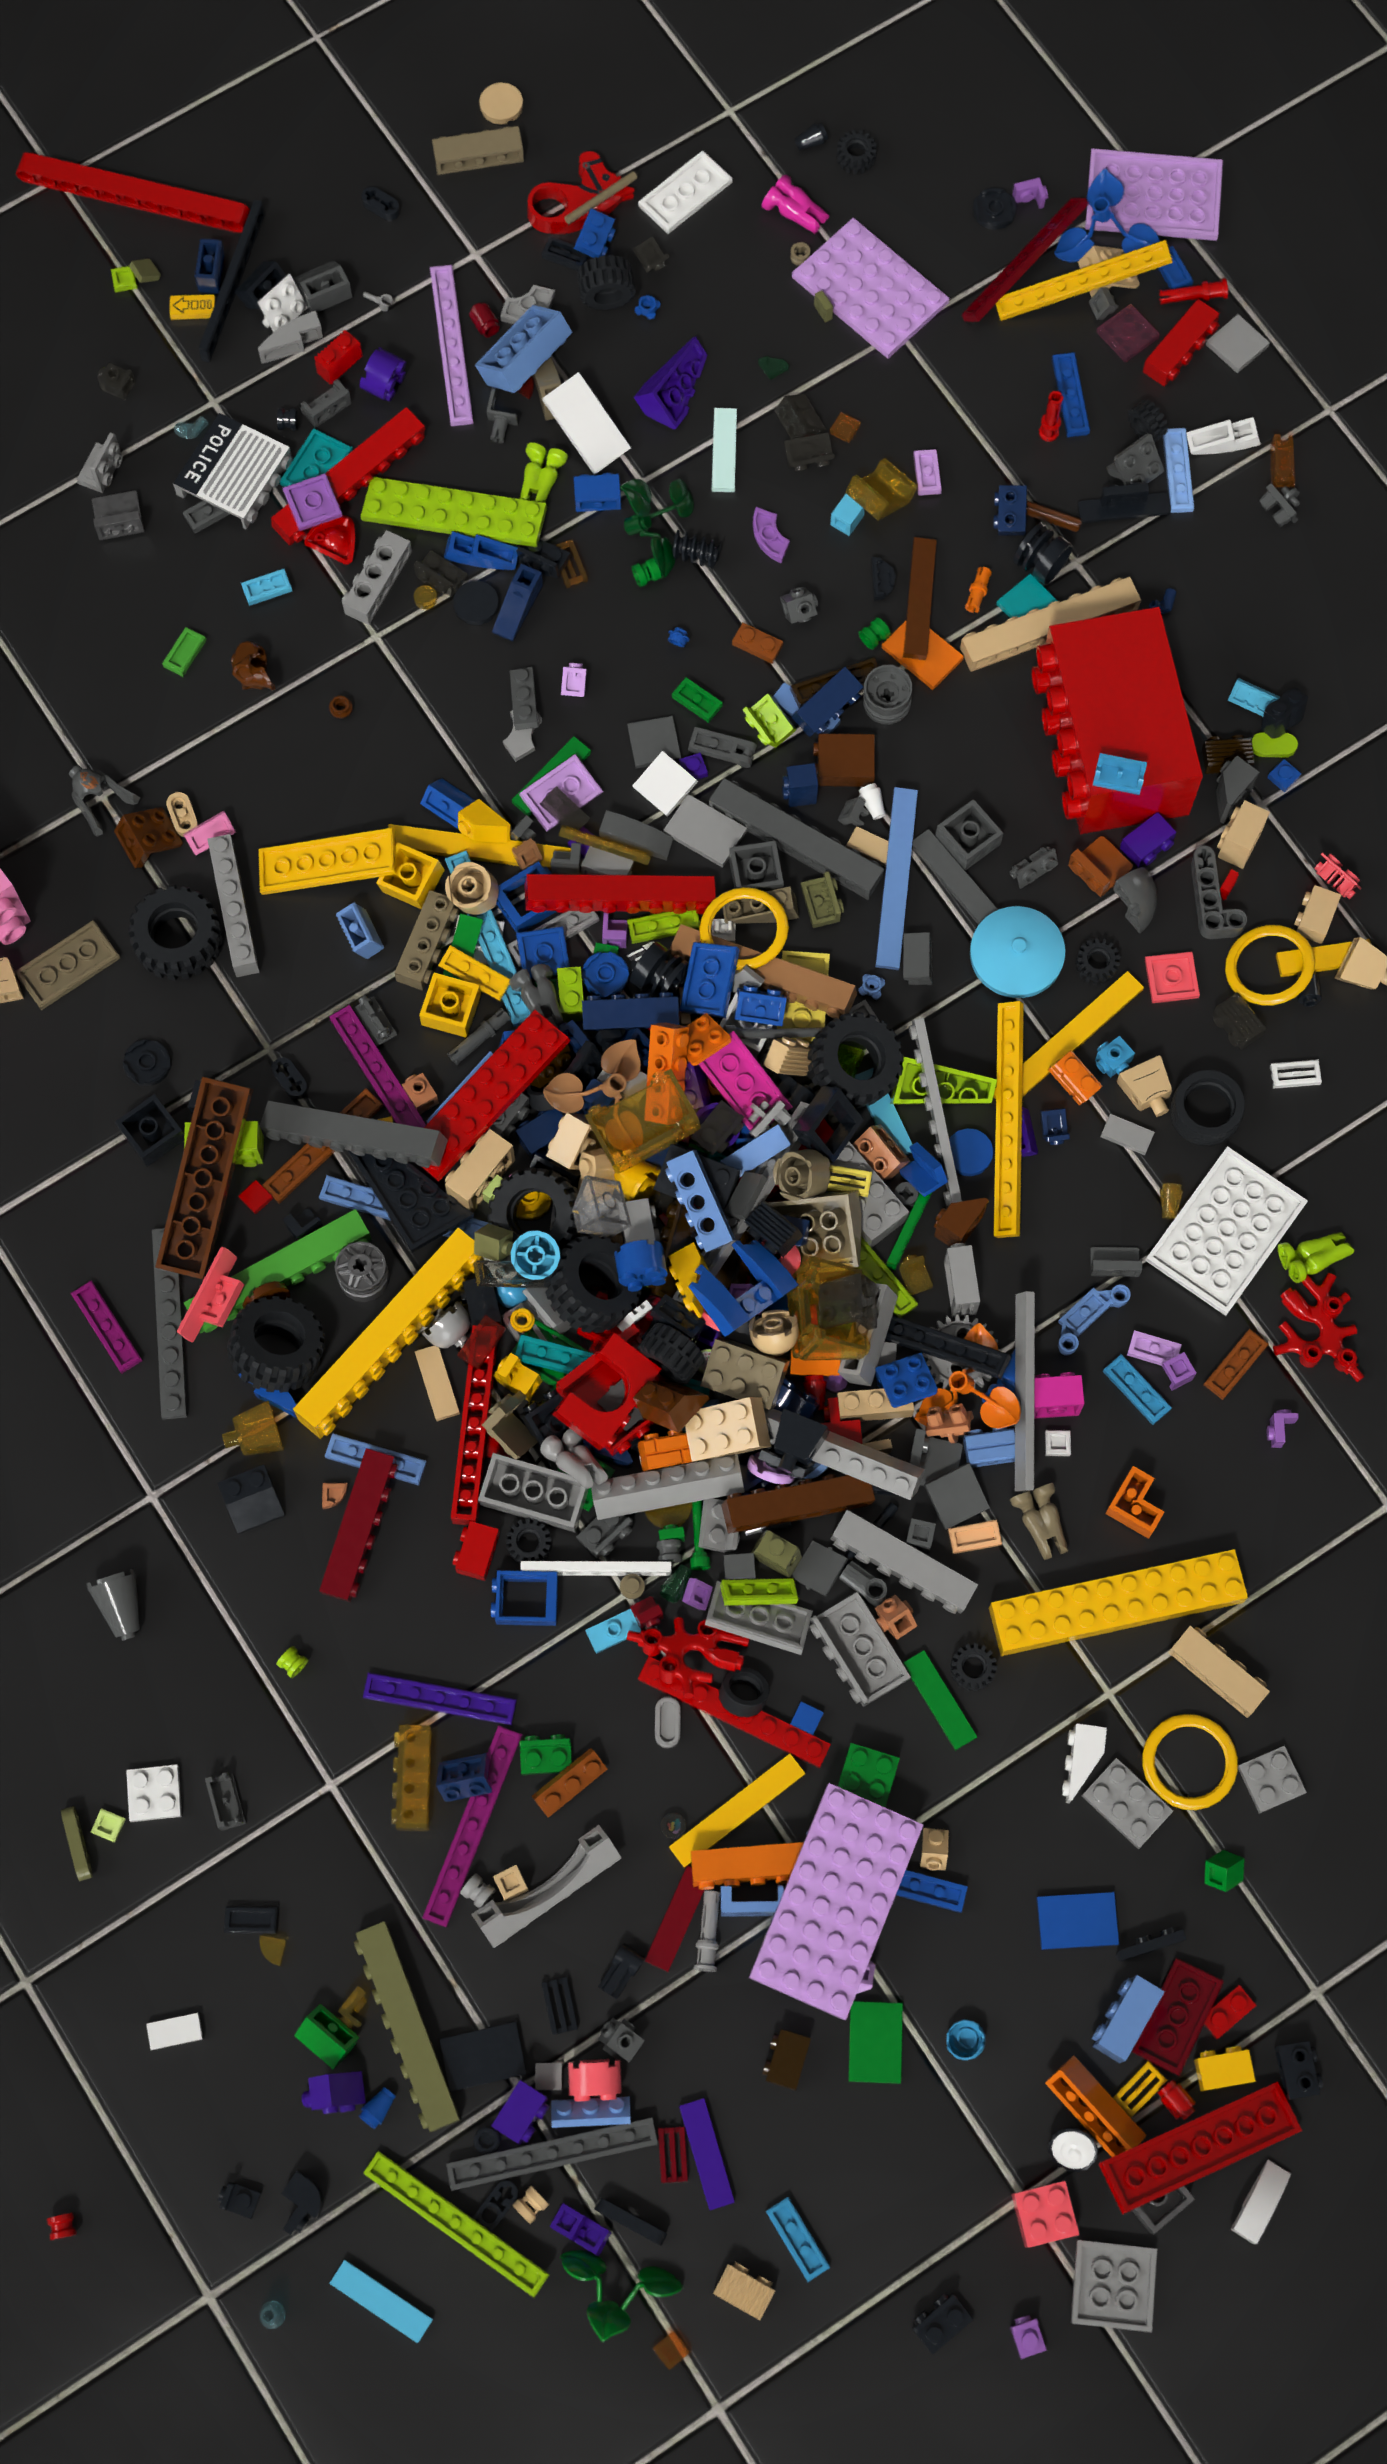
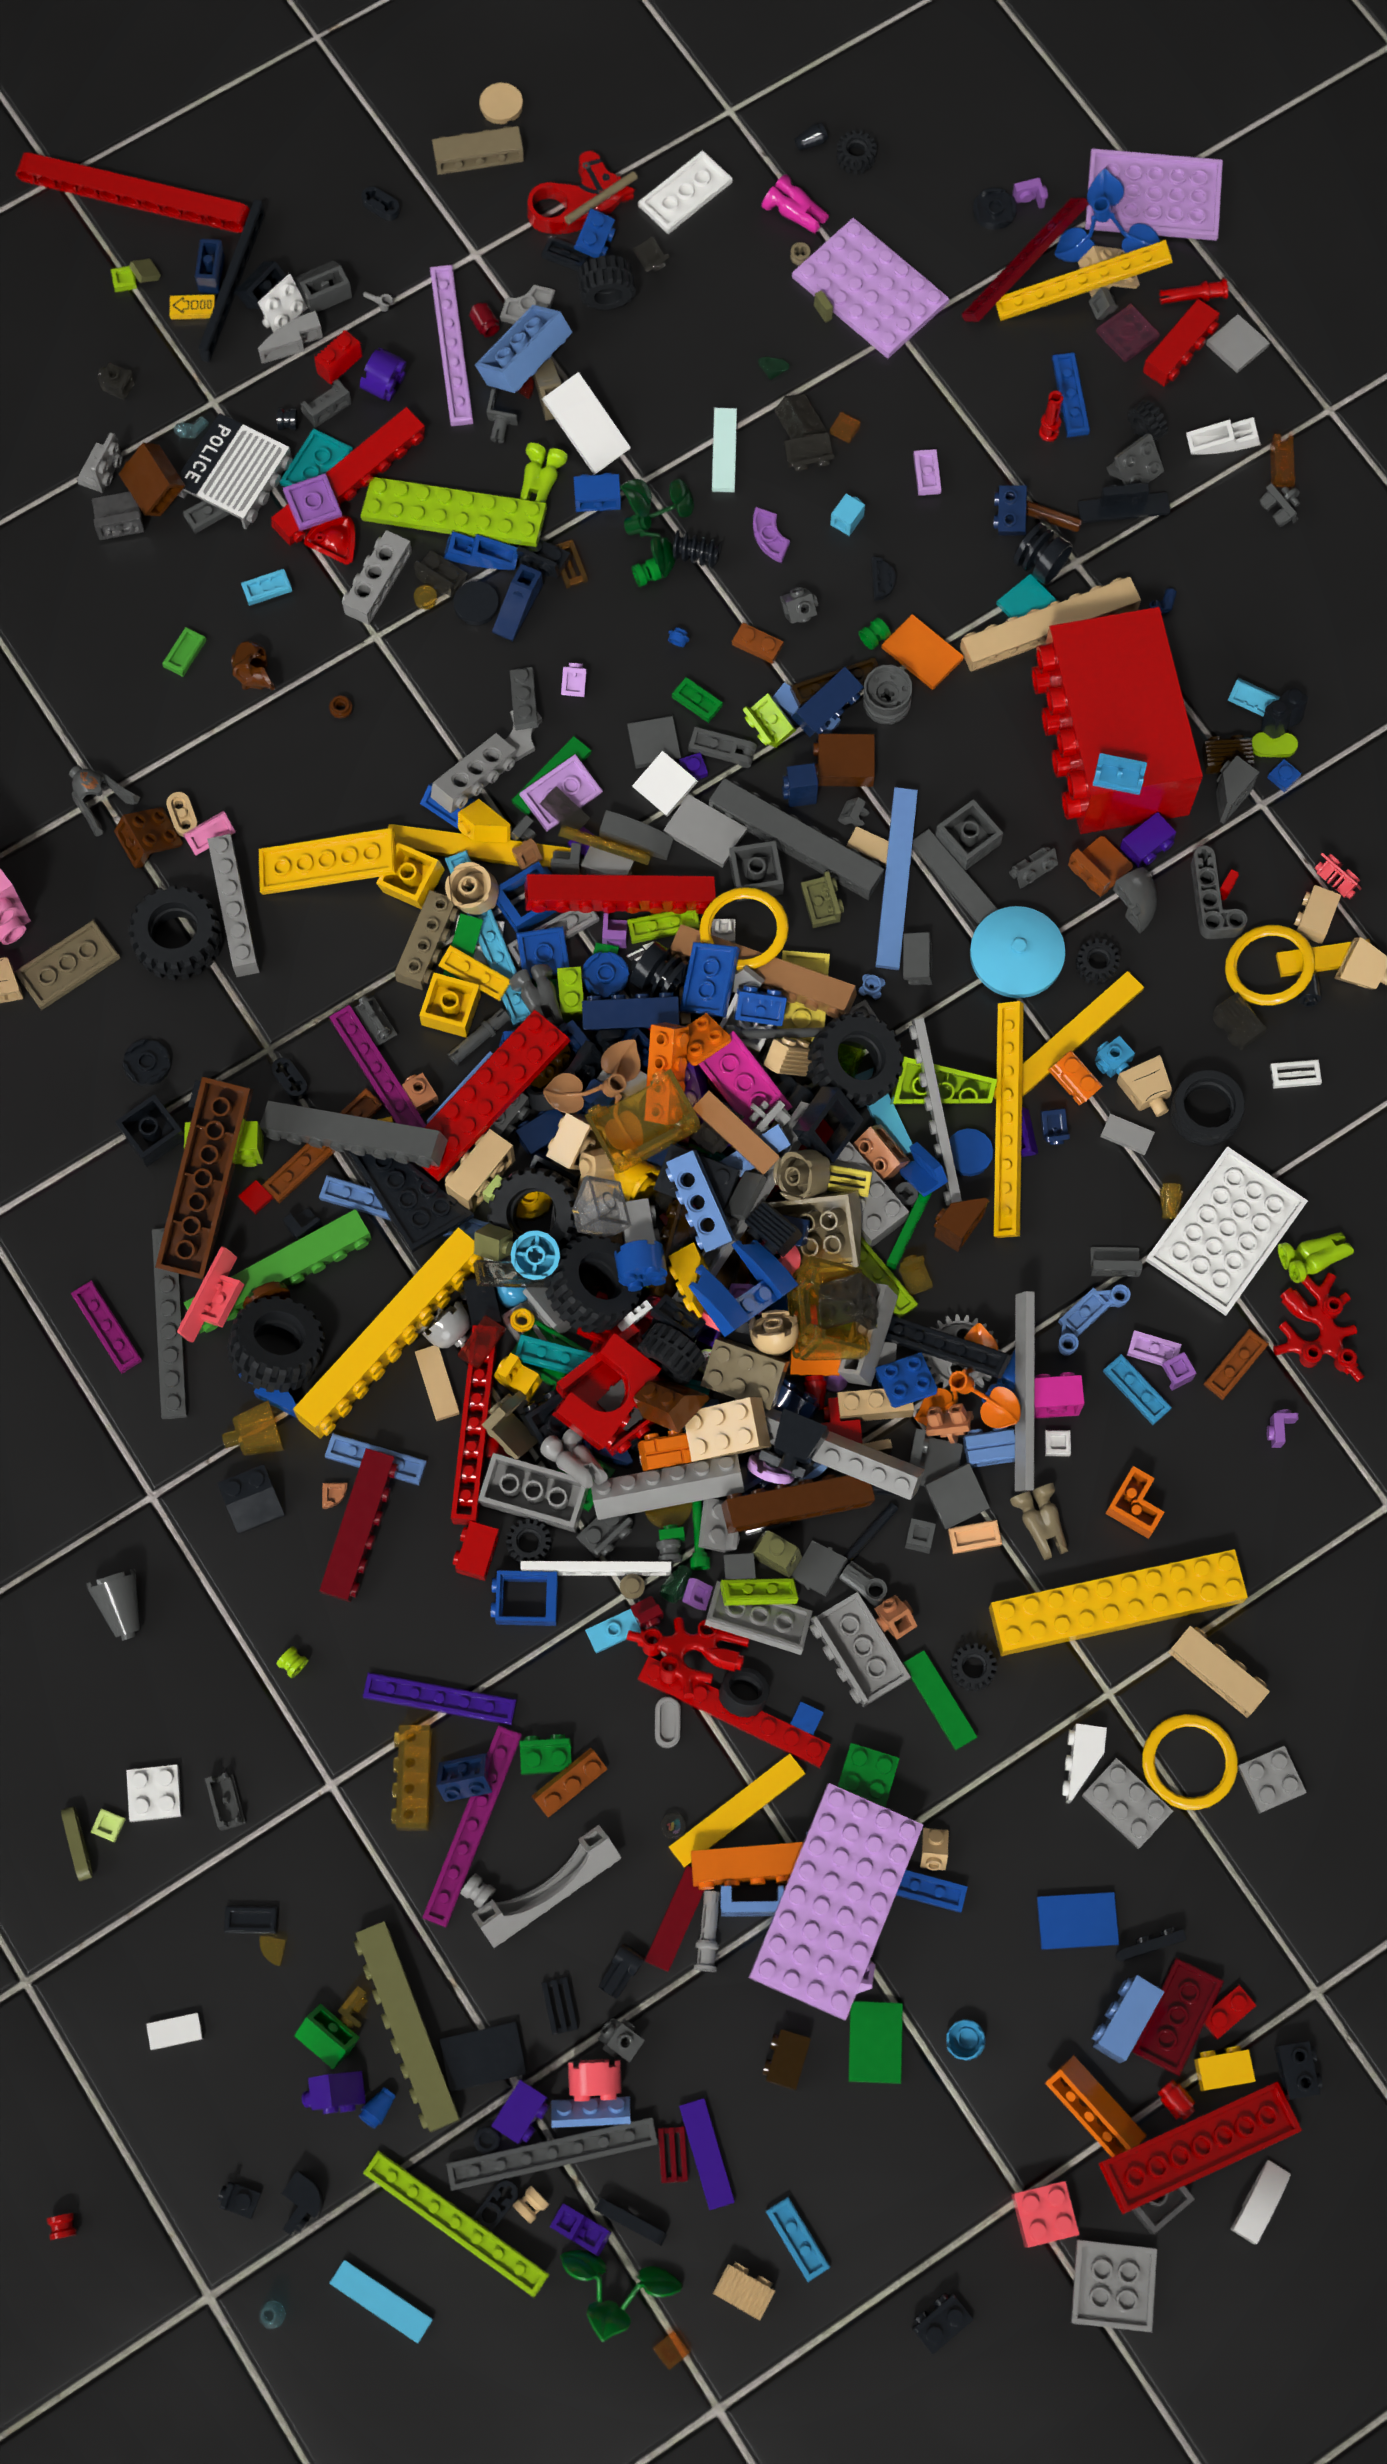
flat silver wheel [335,1241,390,1302] -> none
medium blue brick [336,903,384,959] -> none
tan panel [493,1865,529,1901] -> none
light grey tile [535,2063,562,2090] -> none
dark purple wedge [634,337,707,429] -> none
blue plate [635,295,660,319] -> none
dark tan slope [723,887,799,924] -> none
light grey brick [830,1510,978,1614] -> none
clear yellow panel [845,458,918,521] -> none
white cone [859,783,886,820] -> none
reddish brown tile [903,537,937,660] -> none
light grey window [944,1243,980,1317] -> none
orange pin [965,567,992,613] -> none
medium lavender bracket [1010,2315,1046,2359] -> none
white piece [1048,2127,1099,2173] -> none
yellow tile [1113,2061,1167,2118] -> none
coral tile [1145,952,1200,1003] -> none
blue tile [1158,246,1193,289] -> none
light blue tile [1163,428,1194,513] -> none
green panel [1204,1850,1245,1892] -> none
tan brick [1217,800,1270,869] -> none
none -> reddish brown brick [119,443,185,516]
none -> light grey brick [430,733,516,813]
none -> medium nougat tile [692,1091,780,1175]

